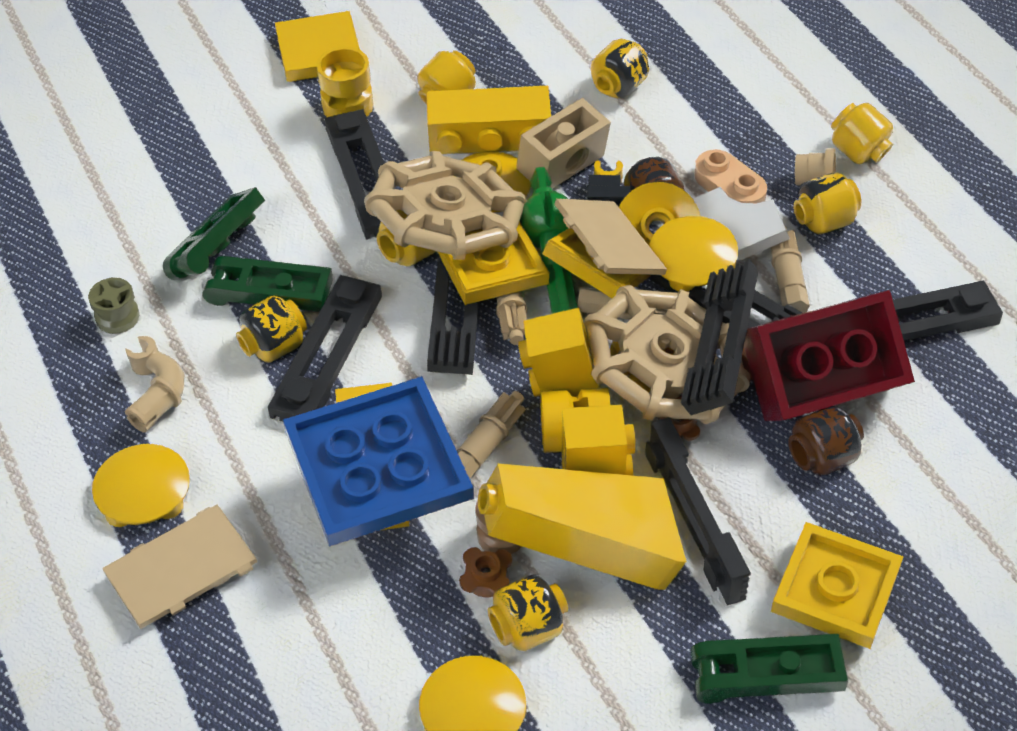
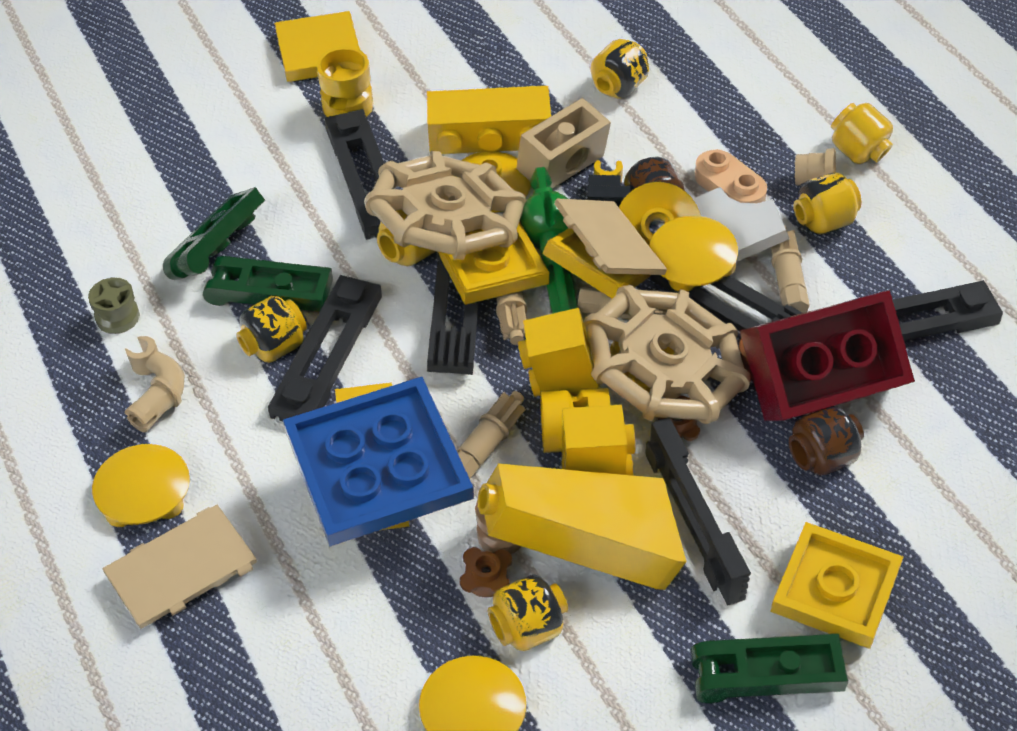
yellow head [417,50,476,105] -> none
black container [681,259,759,415] -> none

